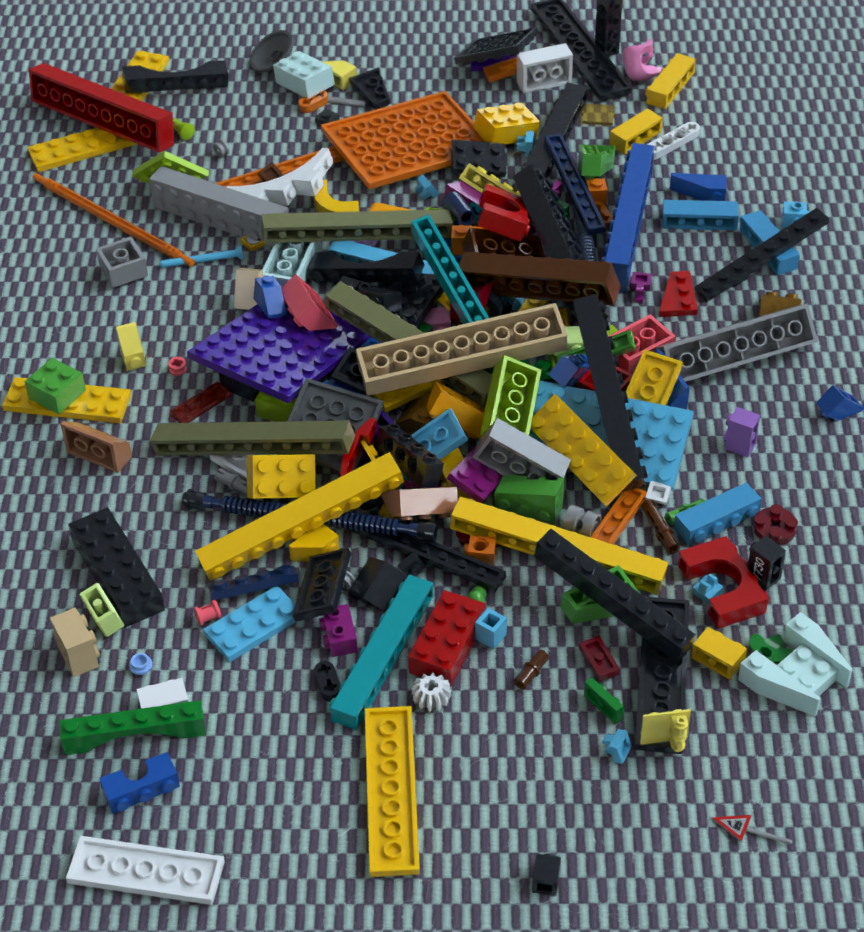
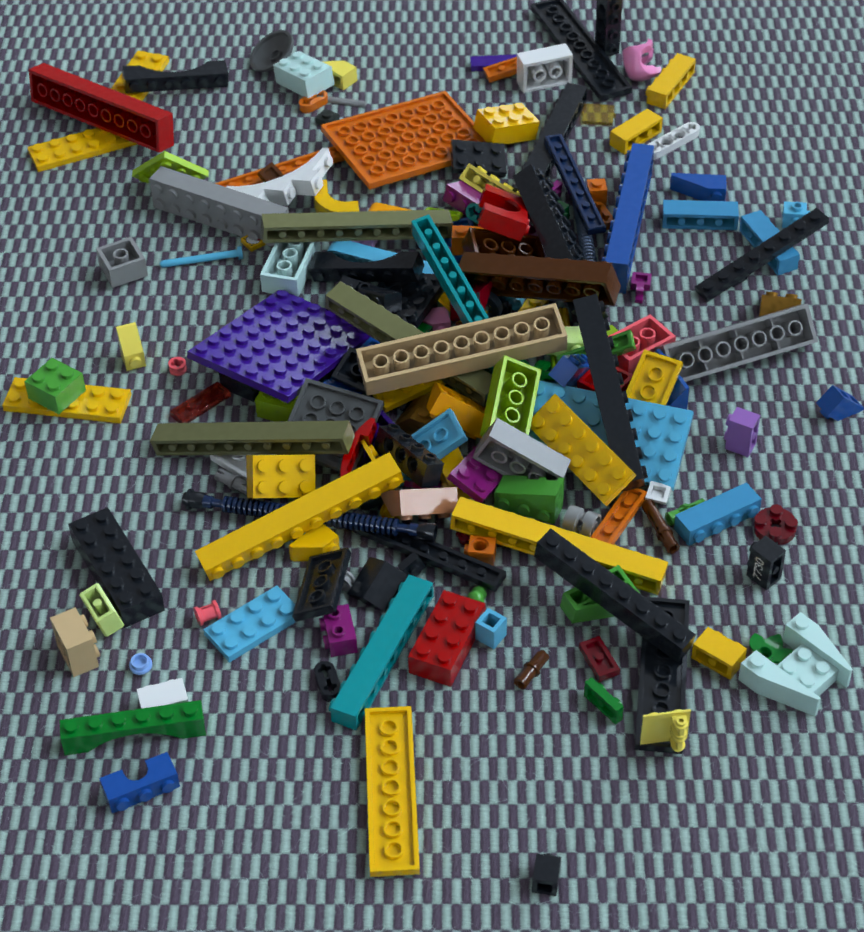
orange axle [32,173,195,267] -> none
nougat slope [60,421,132,473] -> none
white plate [66,836,225,905] -> none
lime pin [173,118,195,140] -> none
dark blue plate [208,565,299,601] -> none
light grey bush [213,140,229,158] -> none
tan brick [234,268,265,310] -> none
blue slope [253,276,287,318] -> none
coral slope [281,274,338,331] -> none
black wing [349,67,390,110] -> none
white gear [412,672,451,712] -> none
medium azure tile [415,174,439,200] -> none
dark blue pin [443,191,475,226] -> none
black plate [454,27,539,66] -> none
medium azure tile [517,131,534,156] -> none
bright green wedge [578,144,615,179] -> none
medium azure tile [602,729,632,764] -> none
red wing [659,271,698,317] -> none
red arch [678,536,769,629] -> none
medium azure tile [692,573,724,605] -> none
piece [711,815,792,845] -> none

